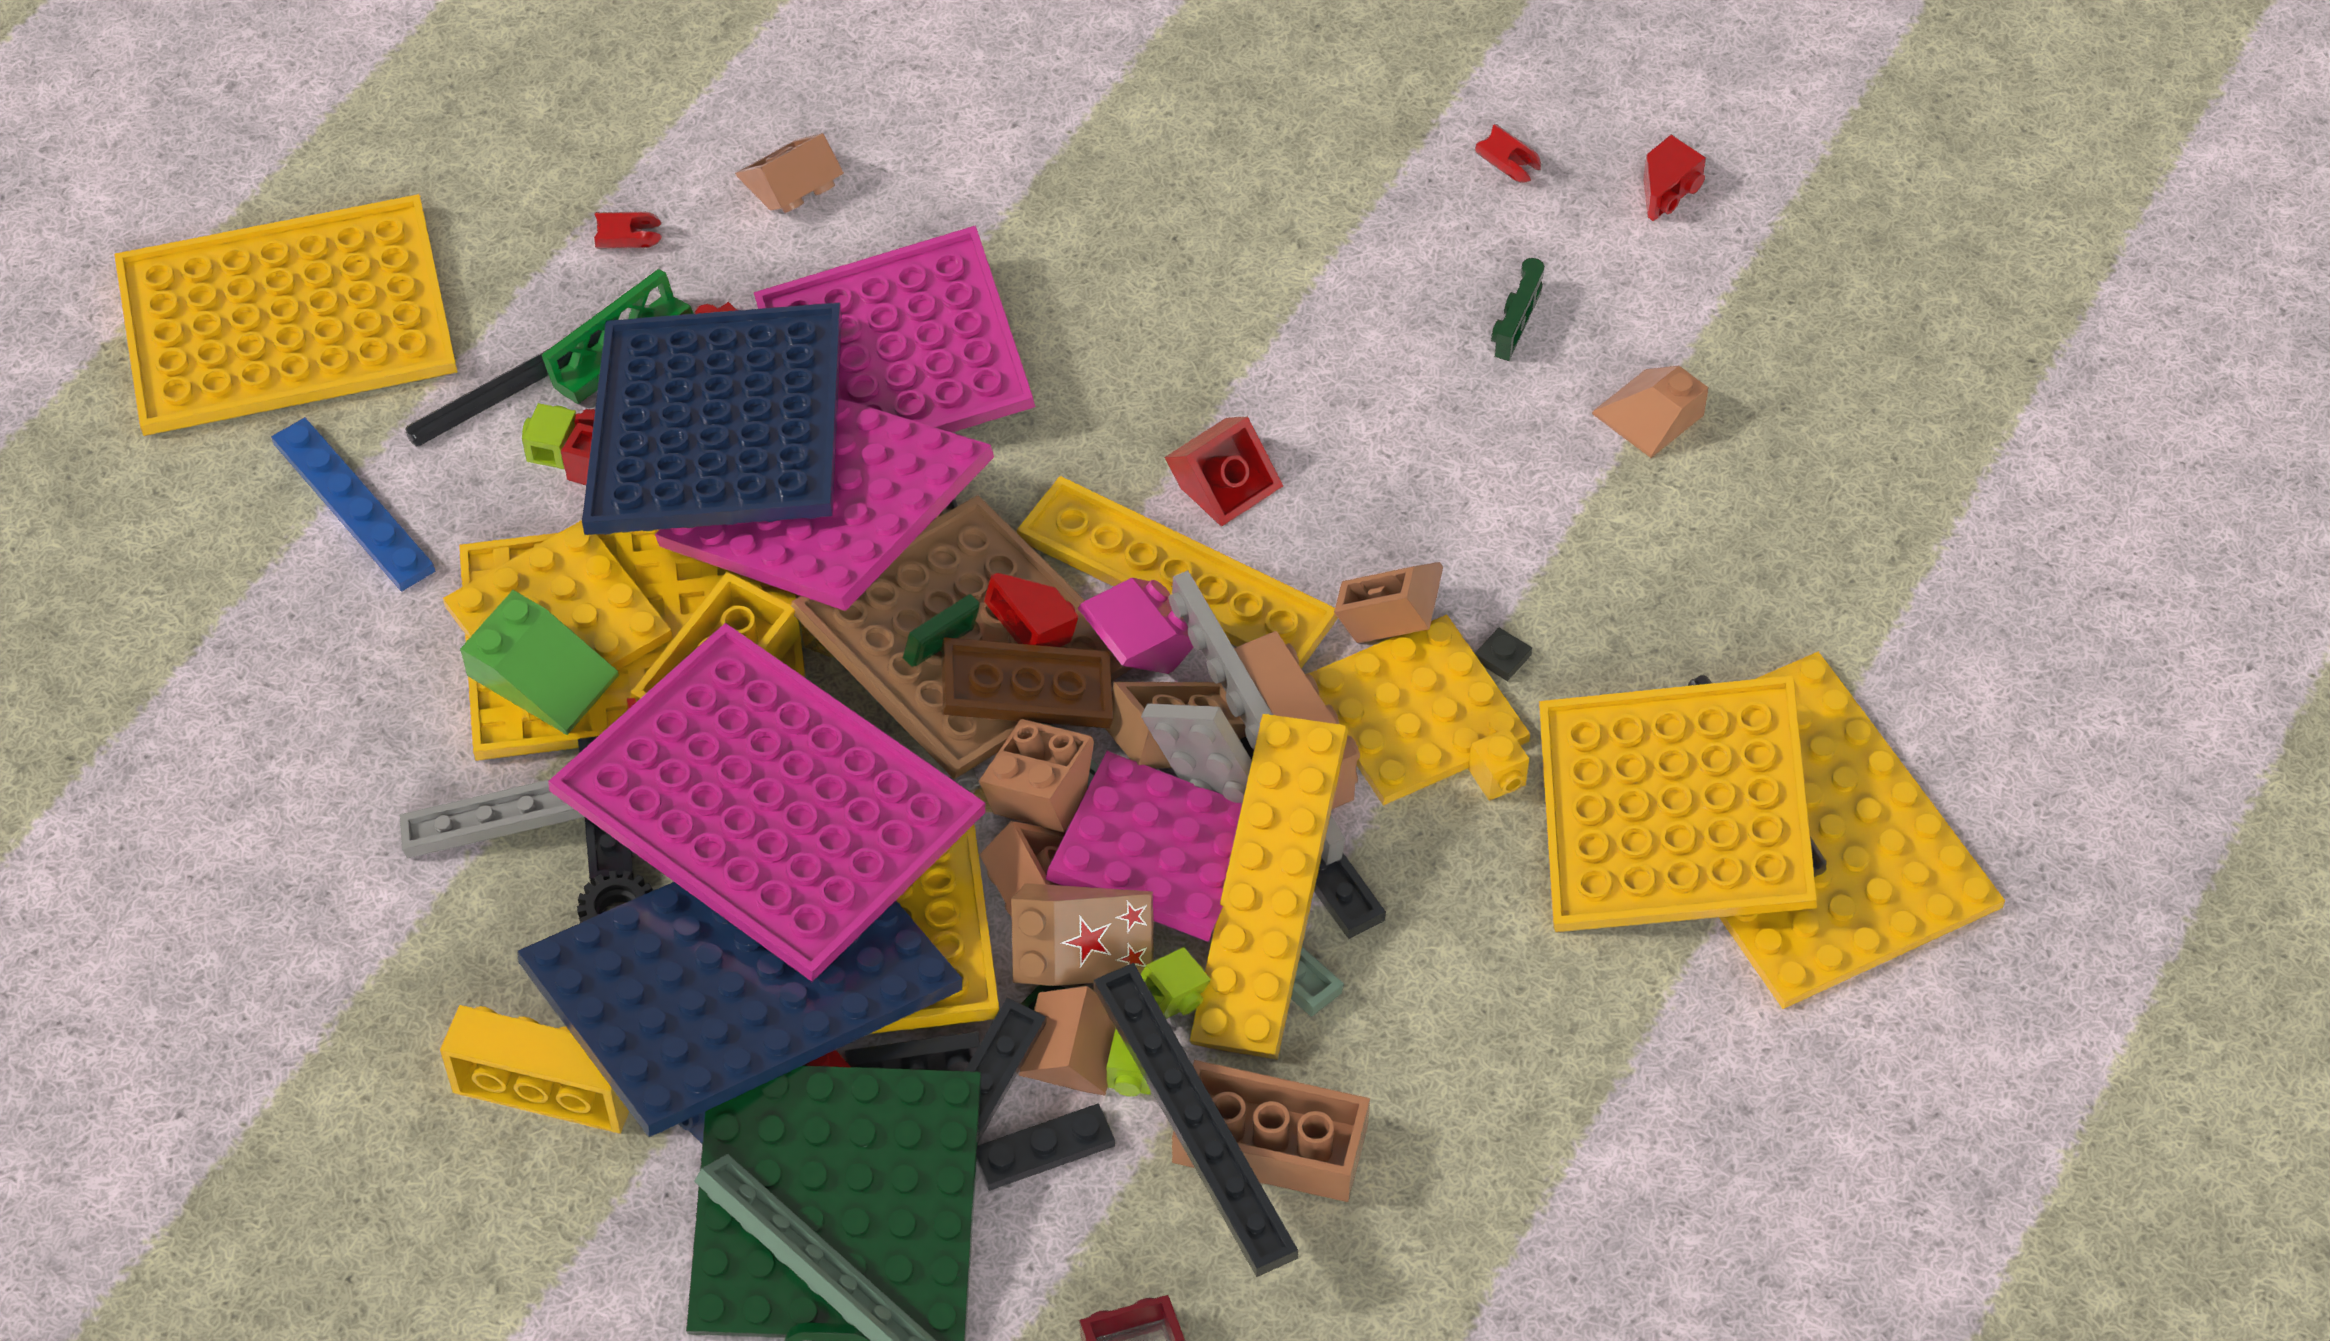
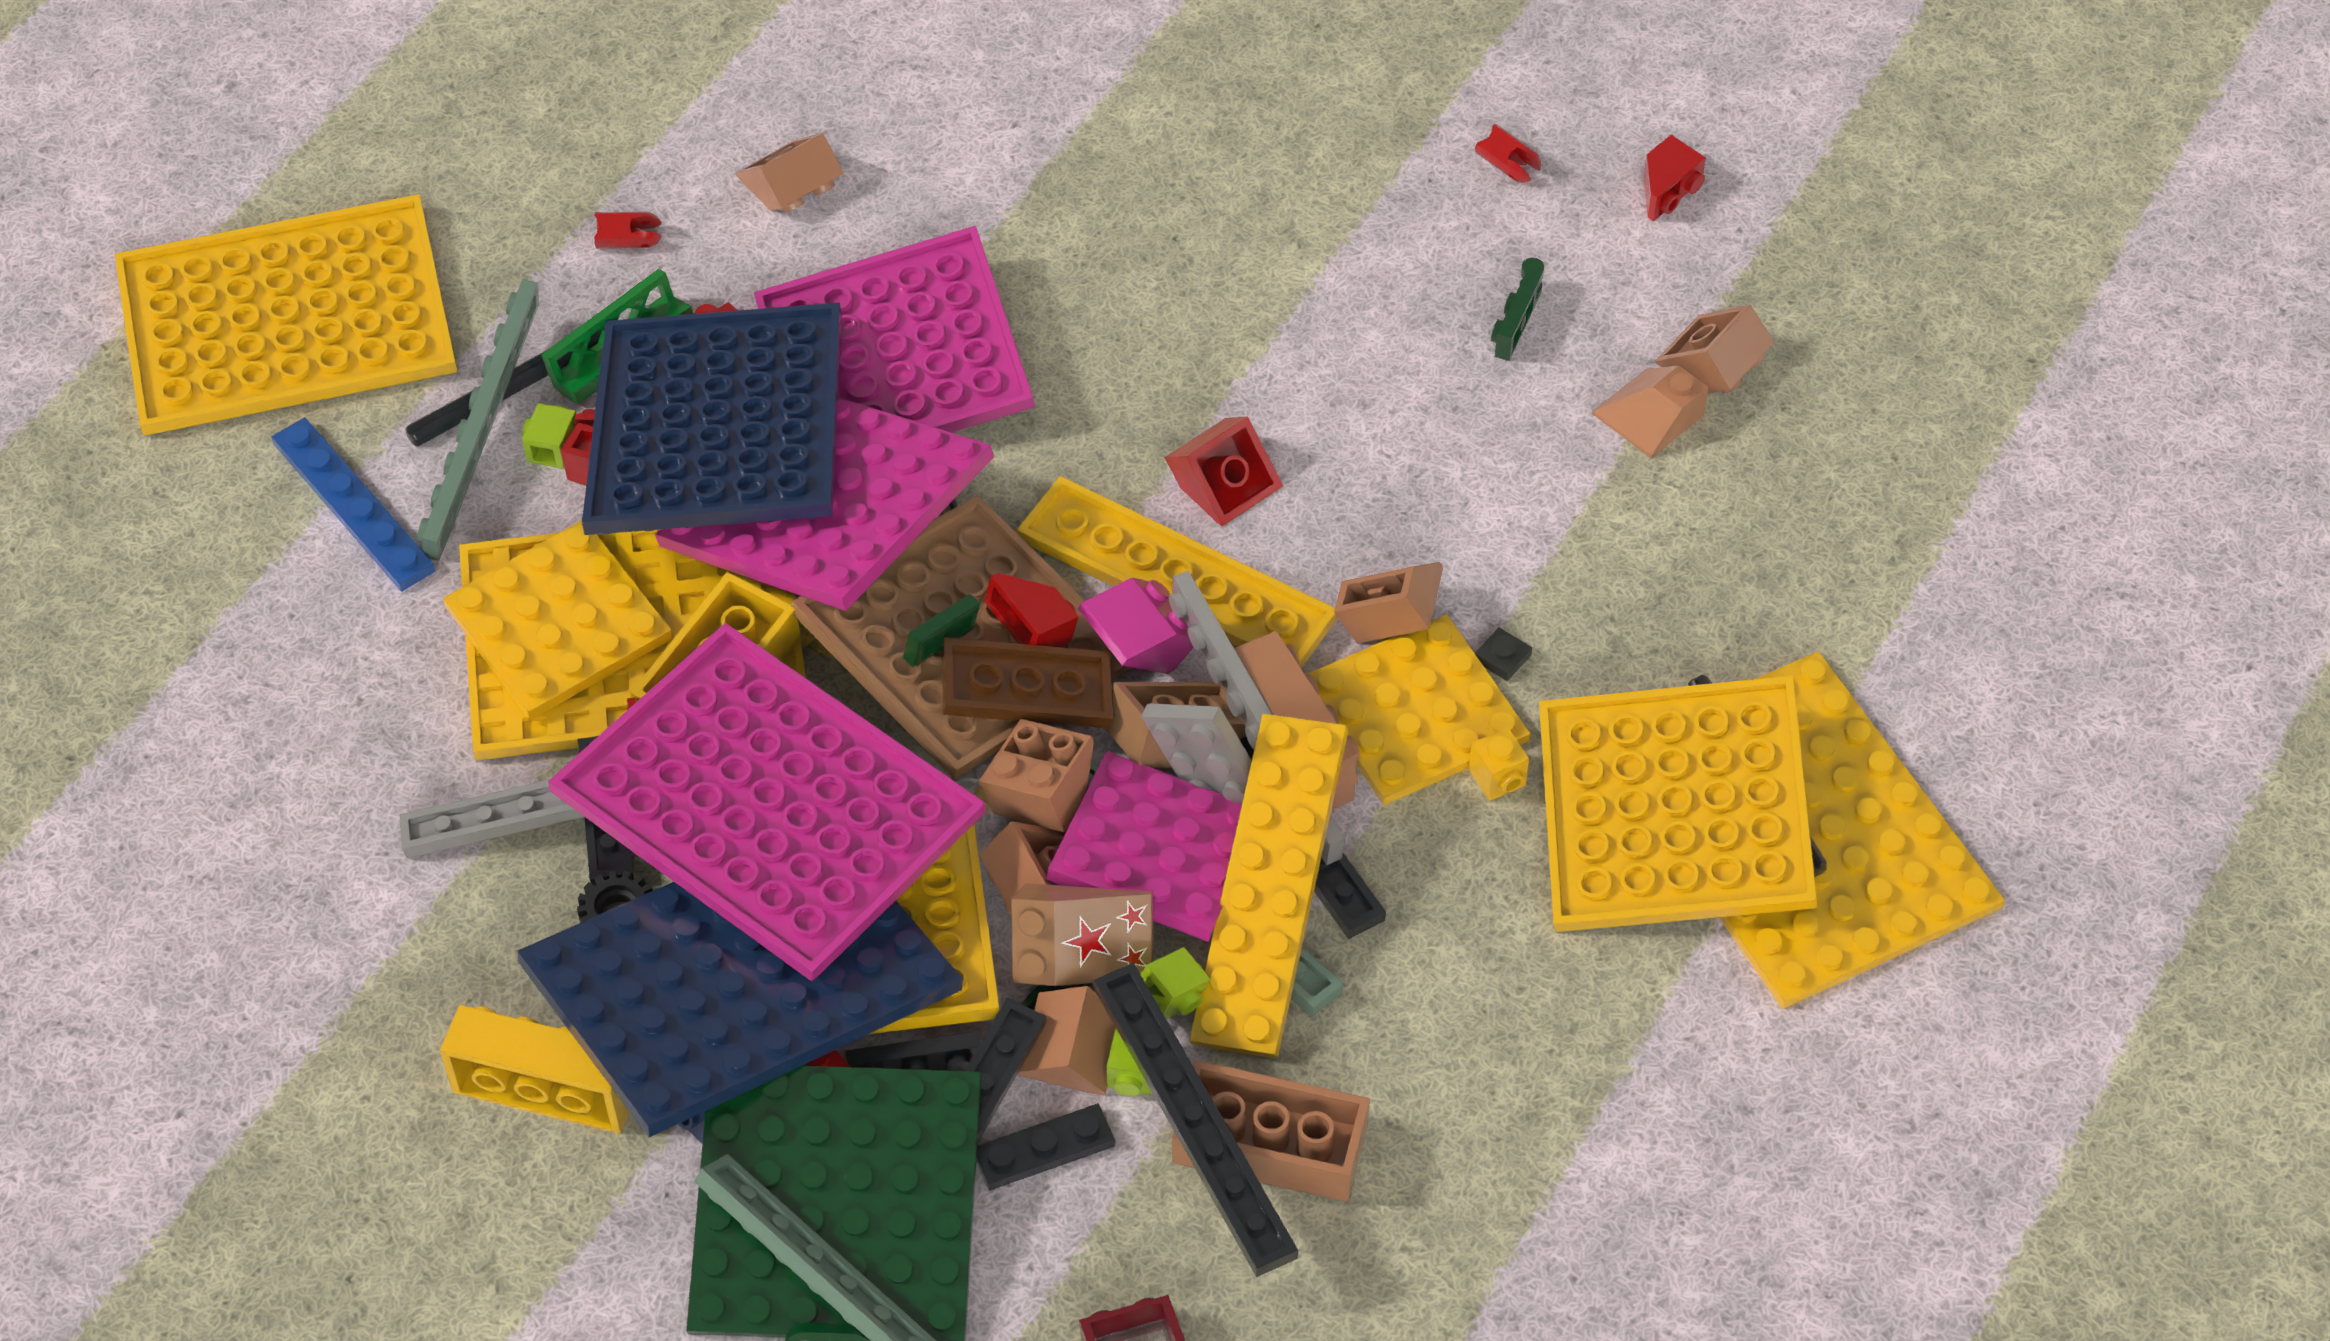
bright green slope [460,590,619,735] -> none
none -> sand green plate [417,279,539,560]
none -> nougat slope [1655,305,1775,393]

